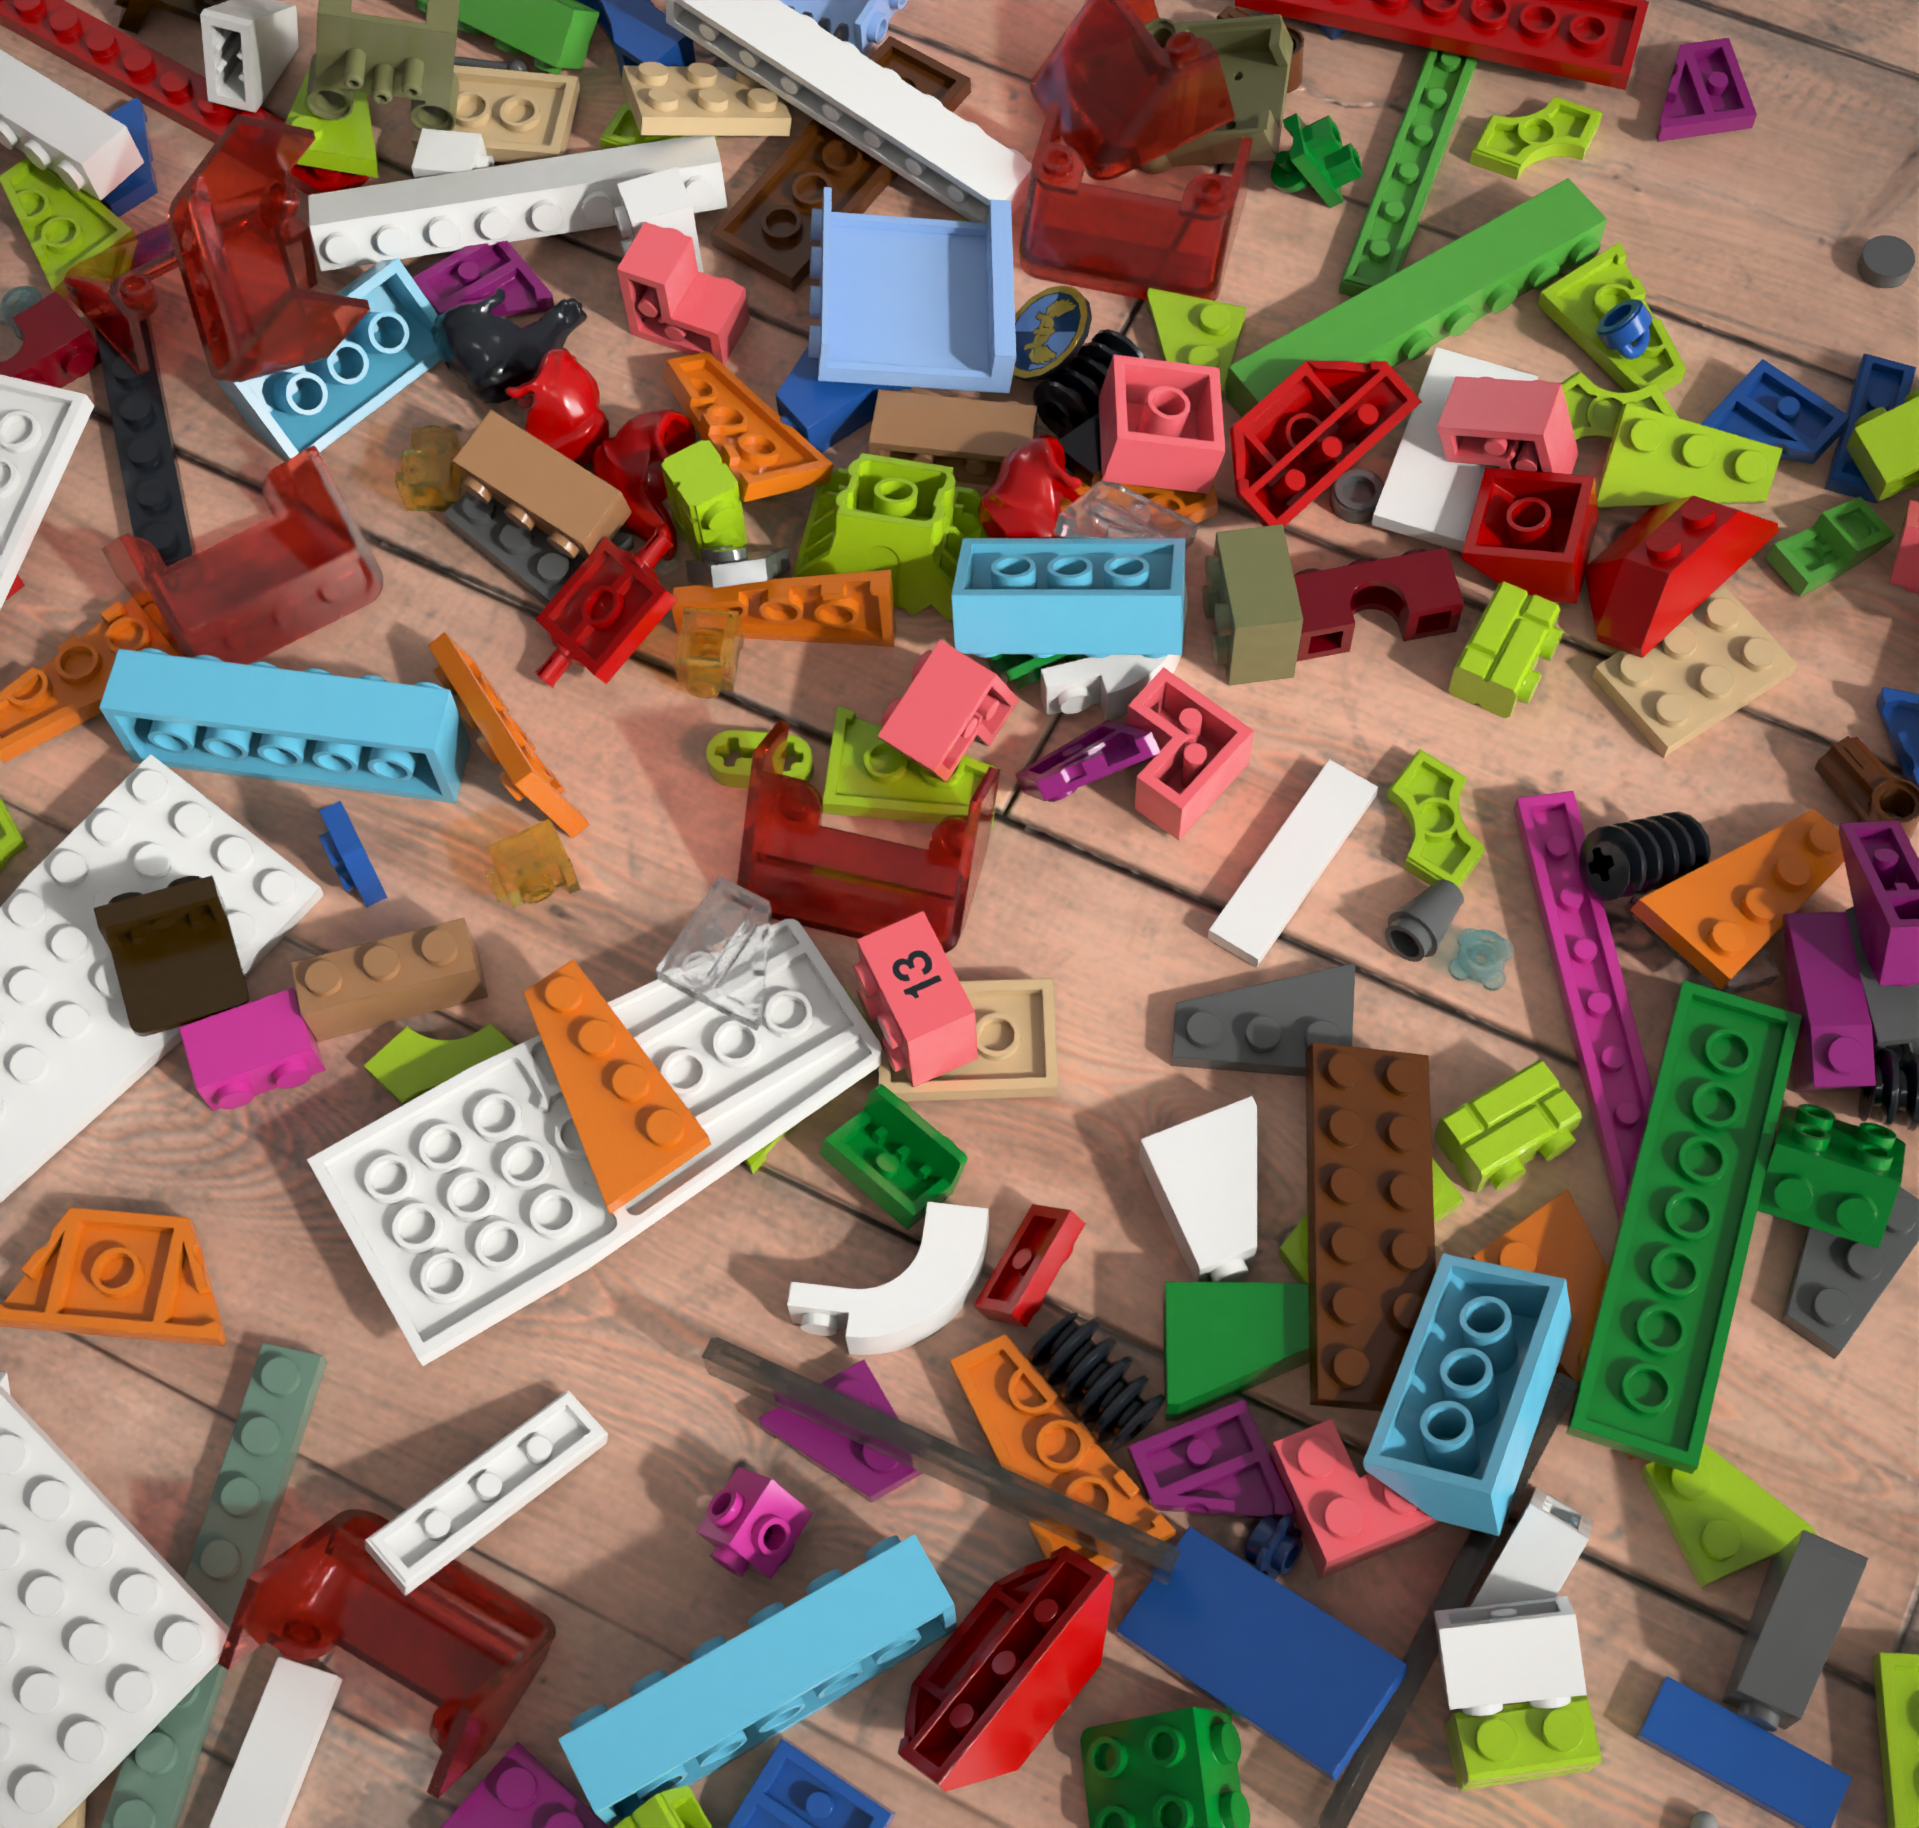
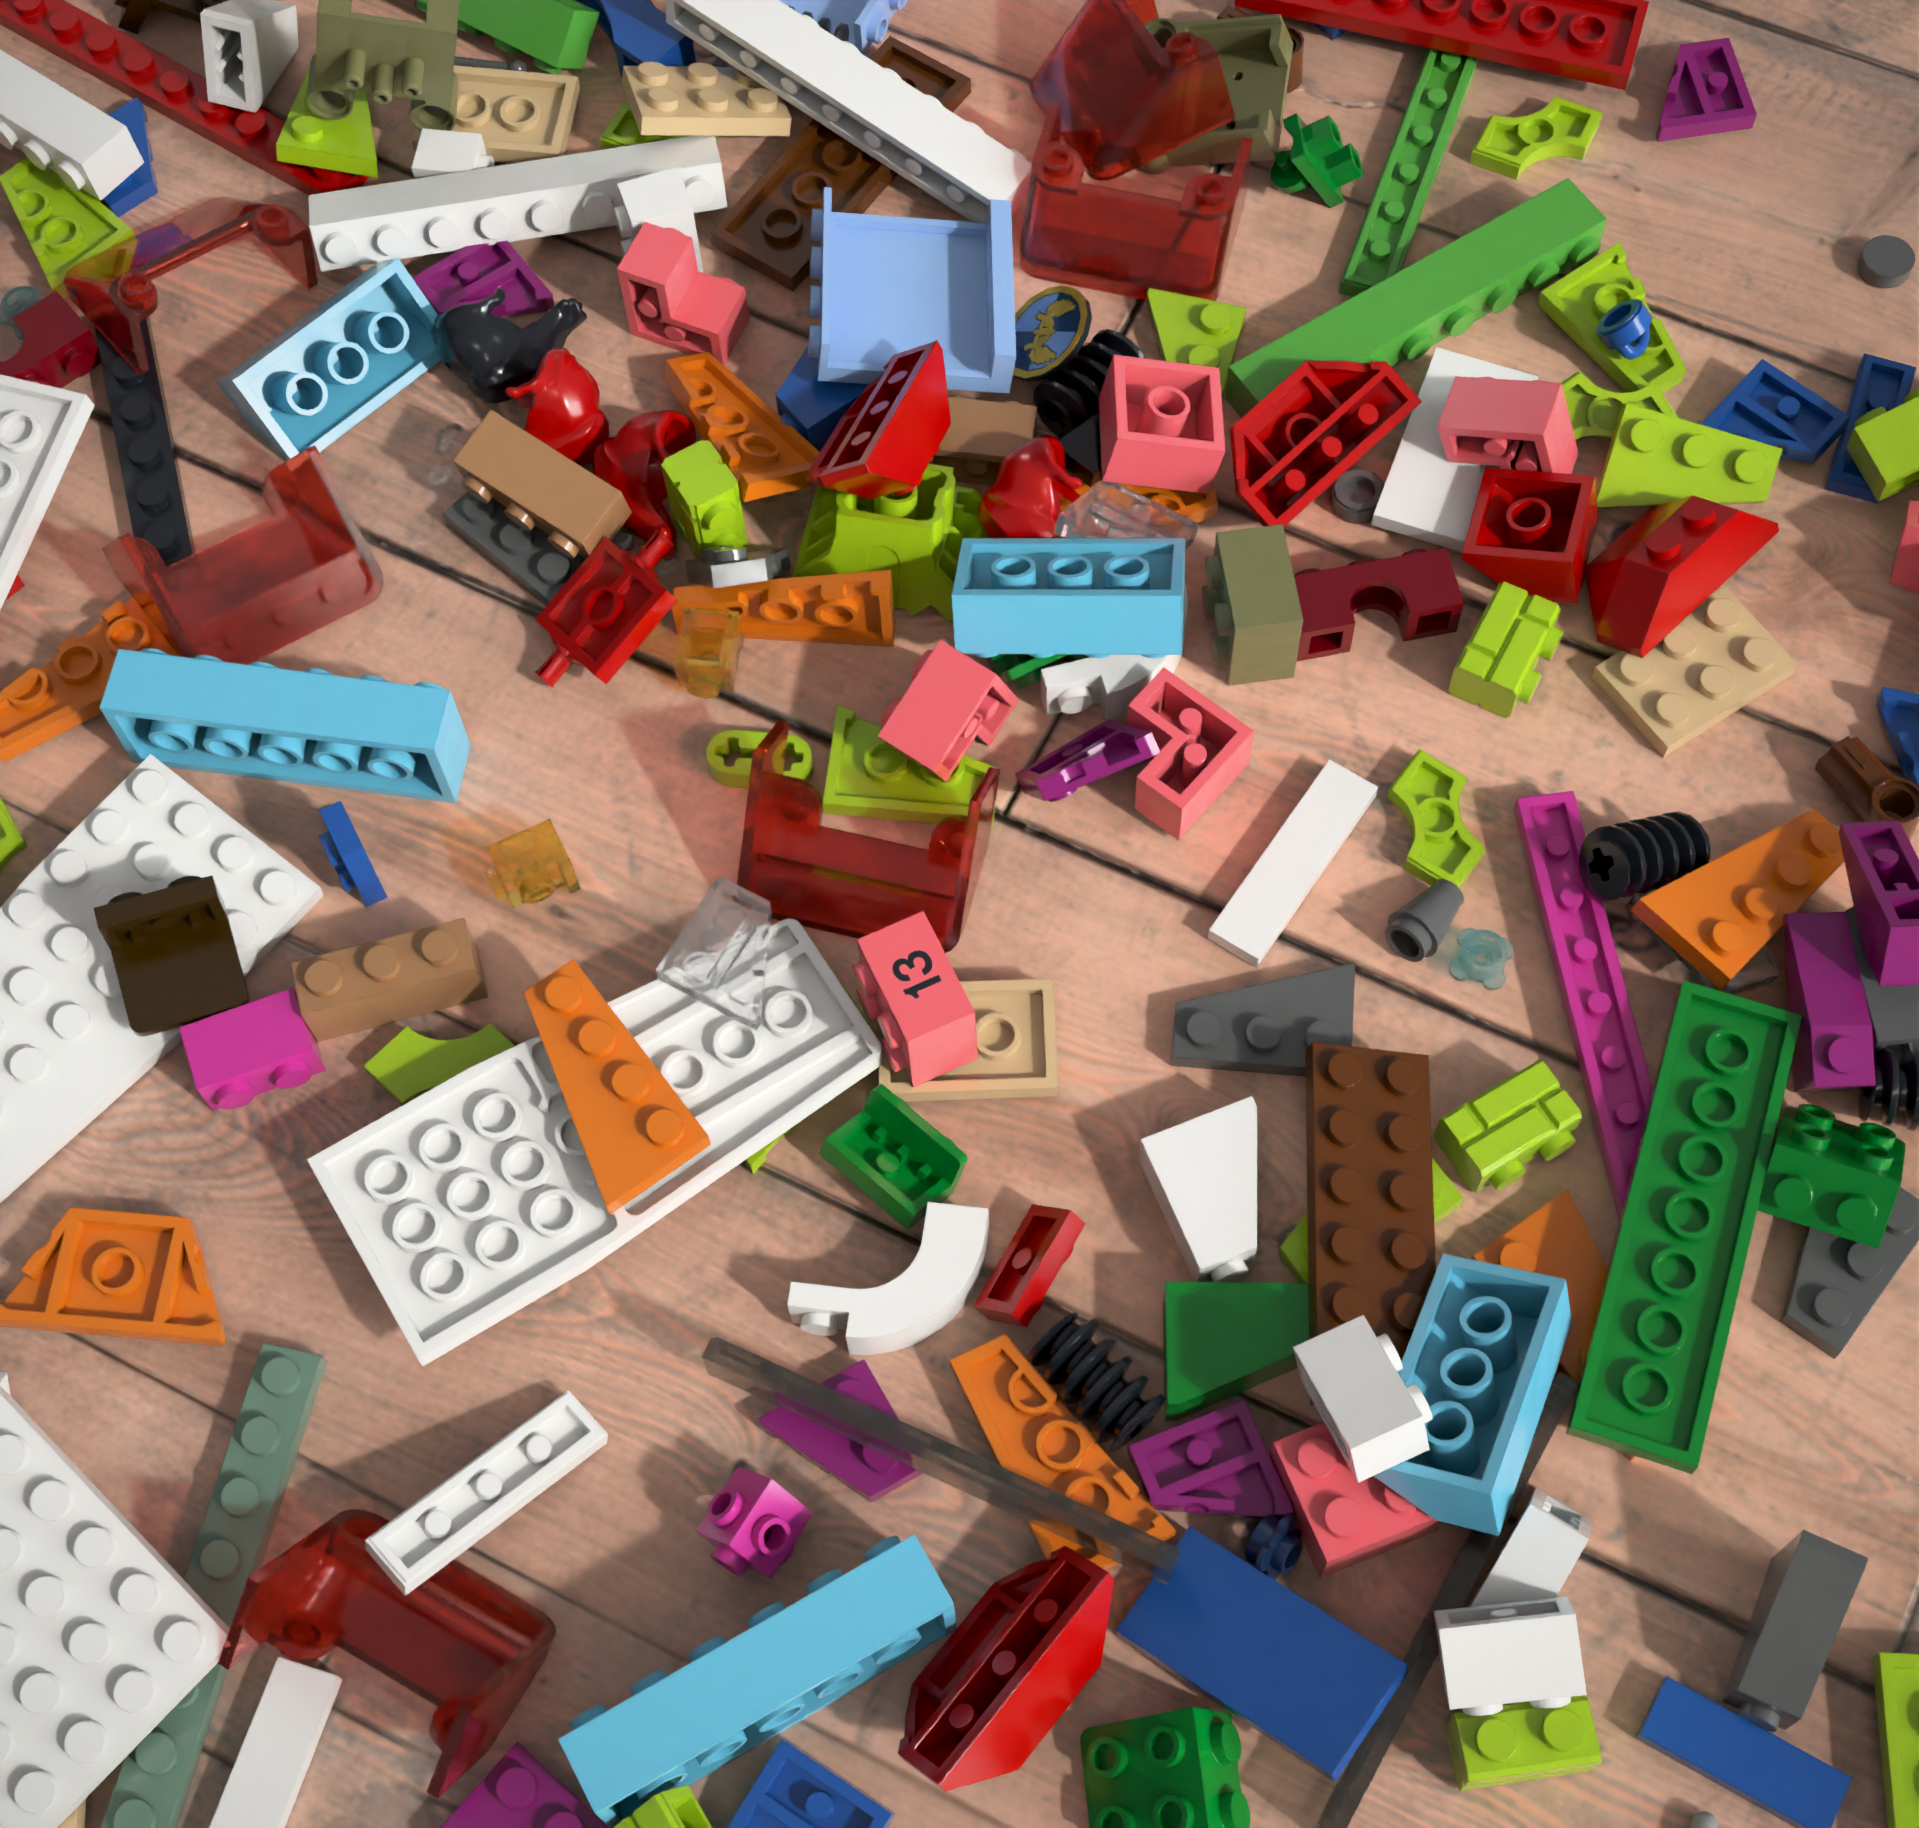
clear red windscreen [167,114,370,383] -> none
clear yellow brick [395,425,463,512] -> none
orange wing [427,632,590,838] -> none
lime wing [1640,1443,1816,1589] -> none
bright green slope [1765,496,1895,597] -> none
none -> red wedge [805,341,951,499]
none -> white brick [1293,1315,1433,1483]

